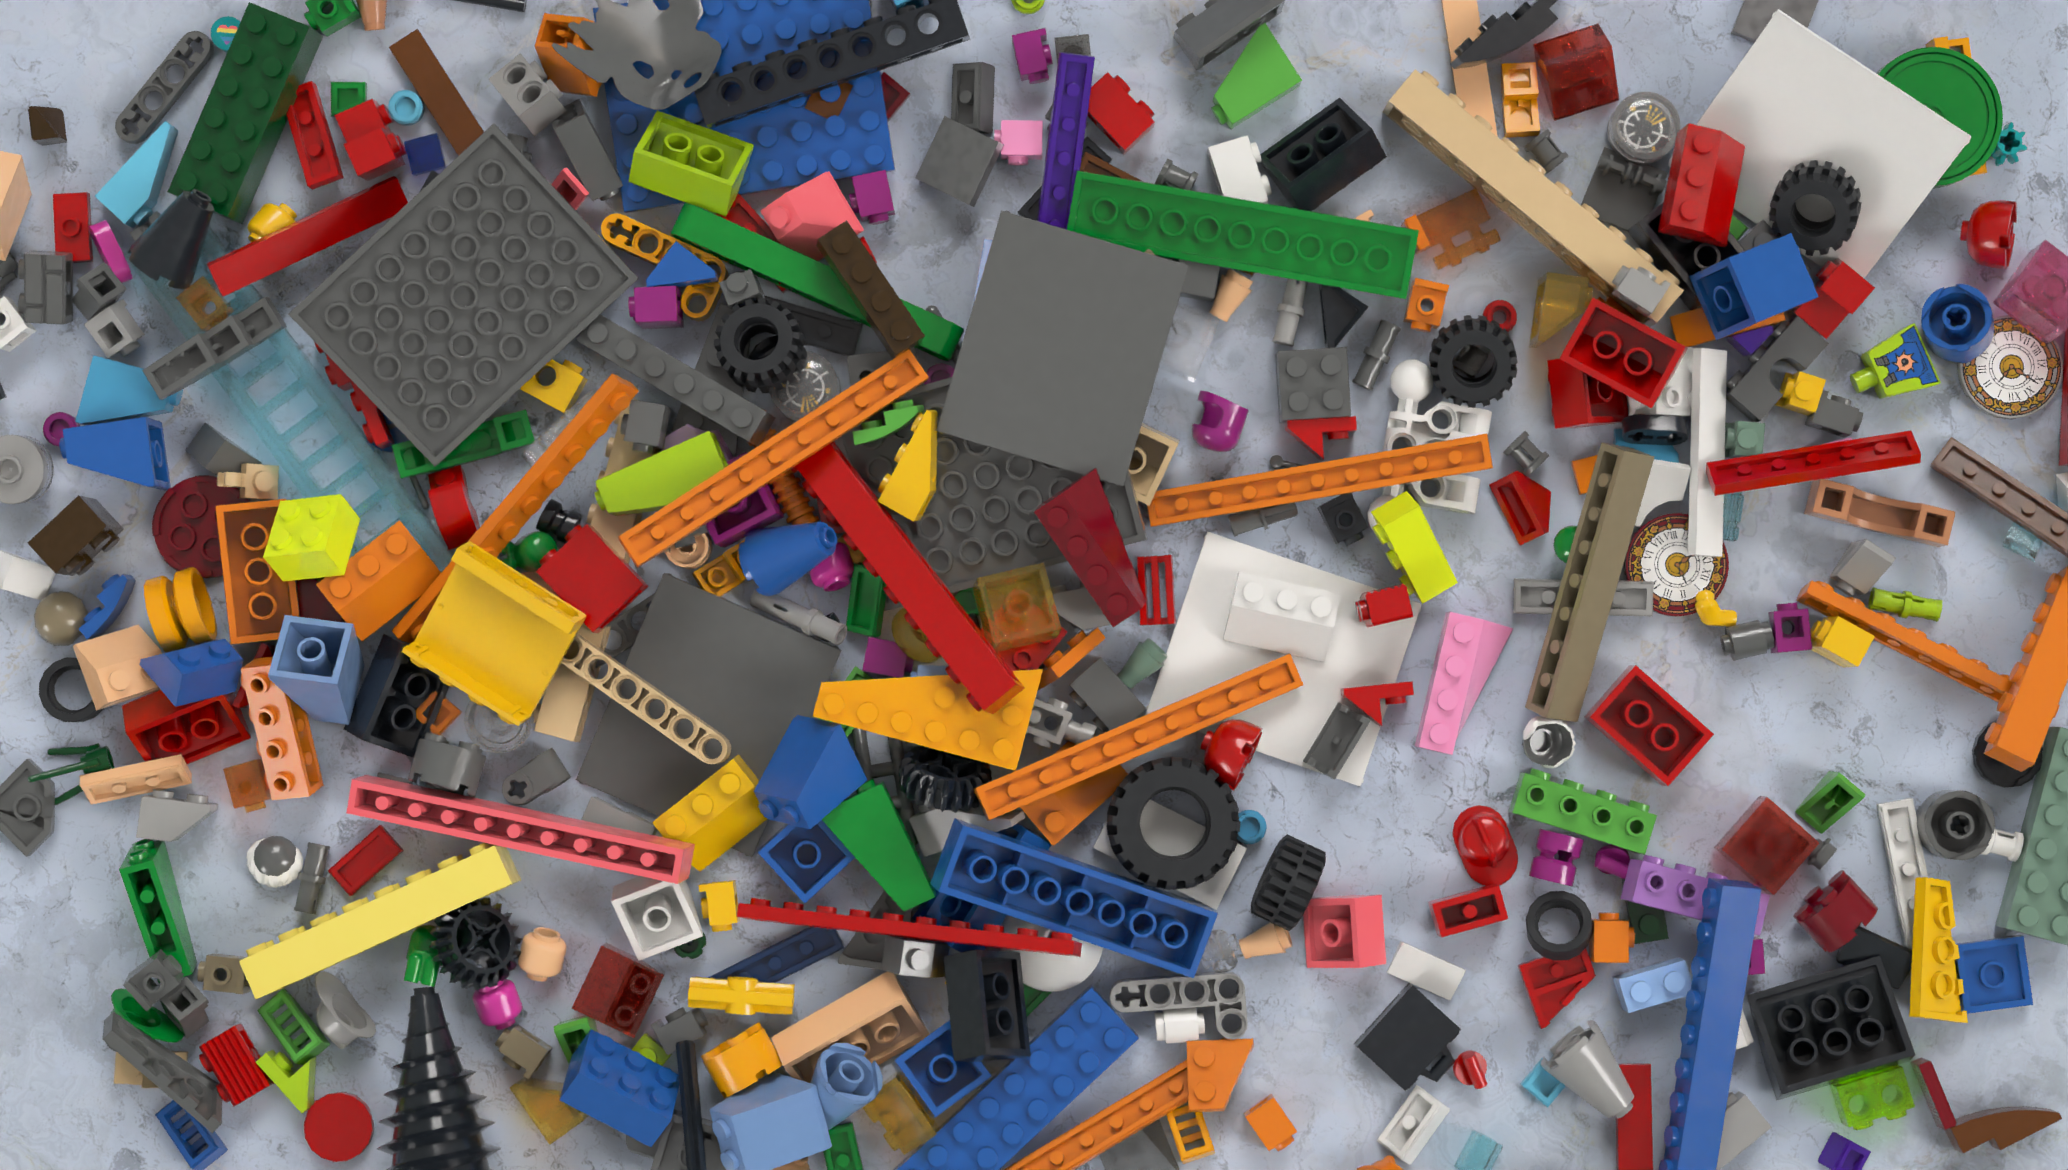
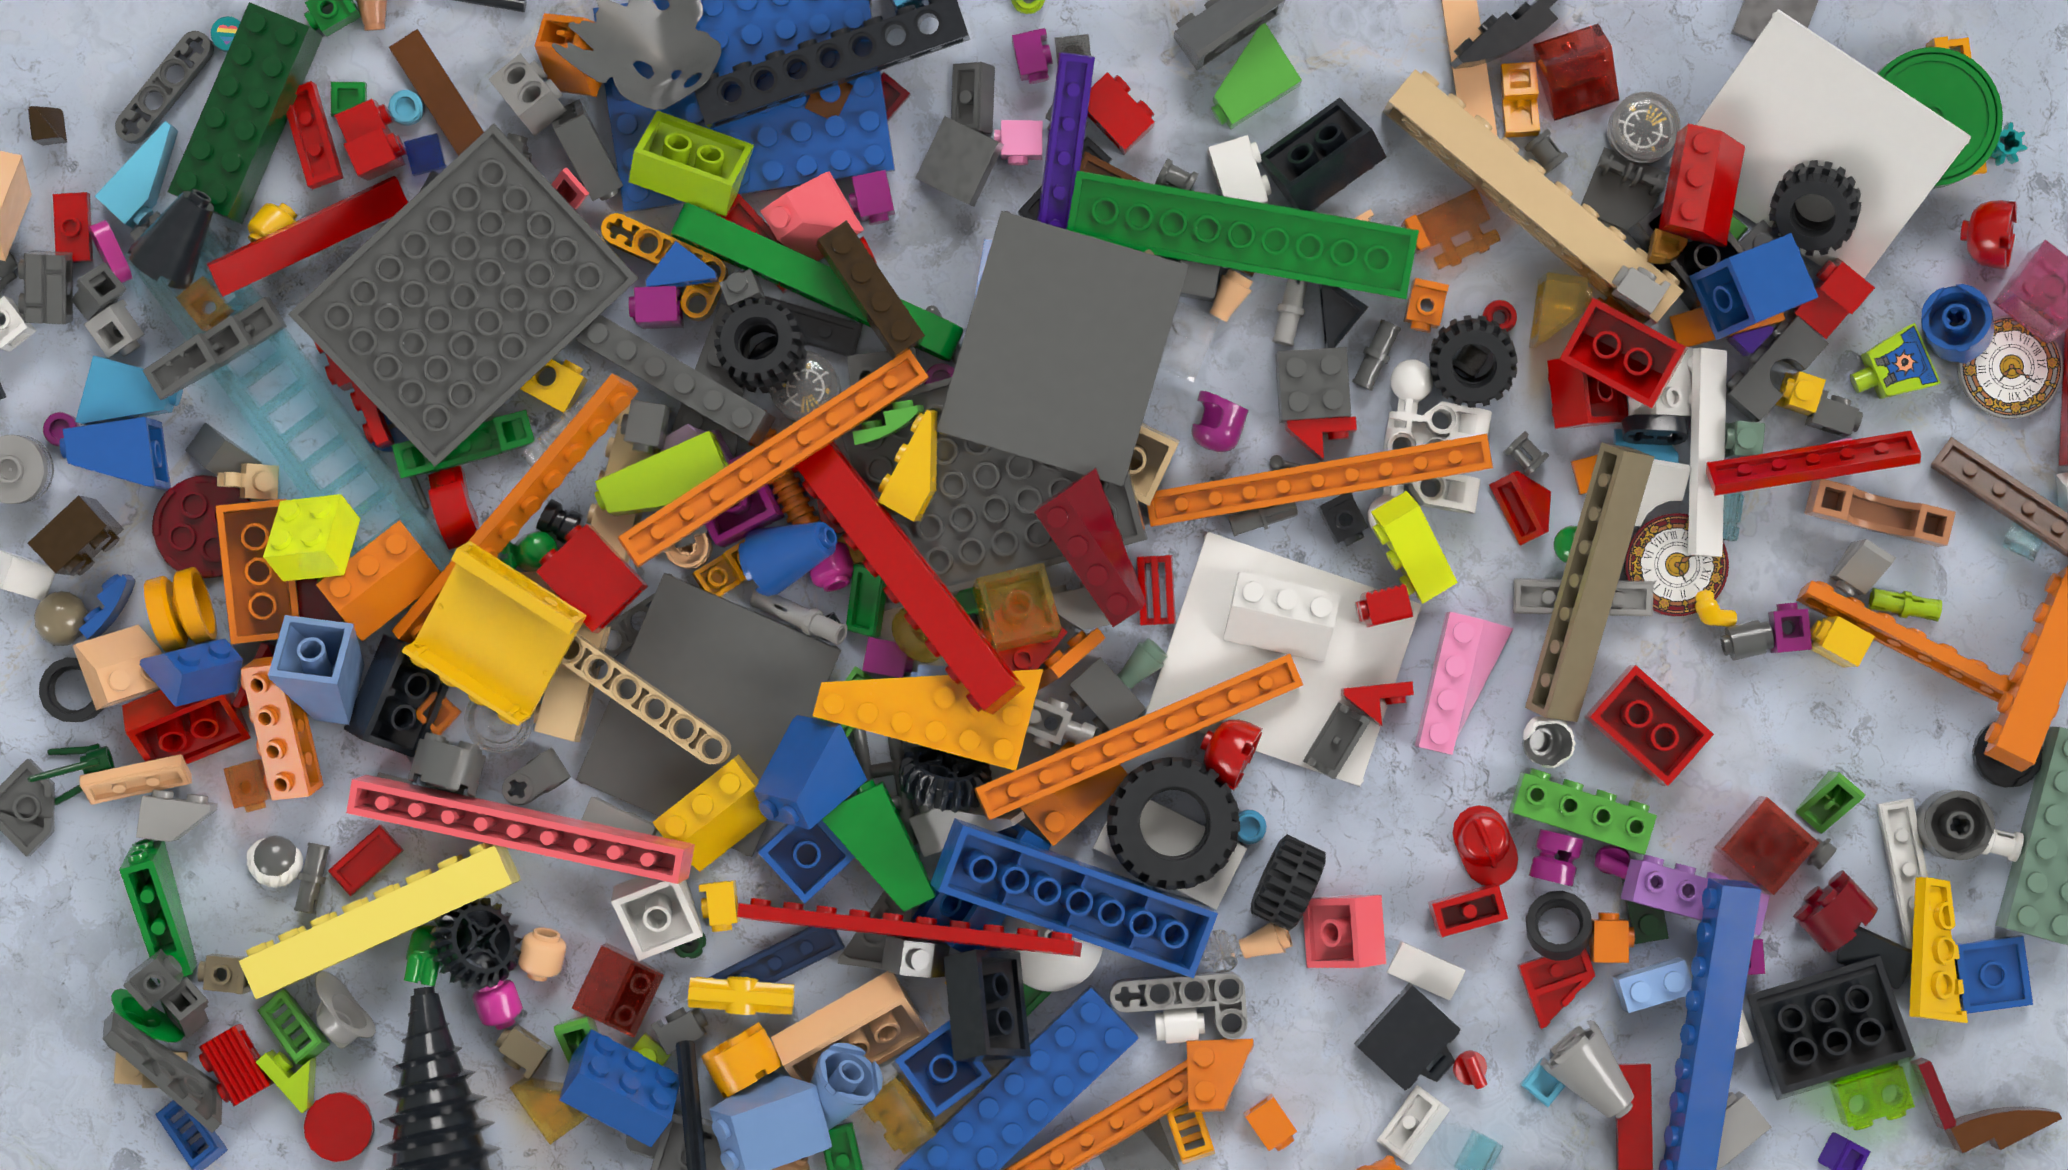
none -> pearl gold tile [1647,228,1688,264]

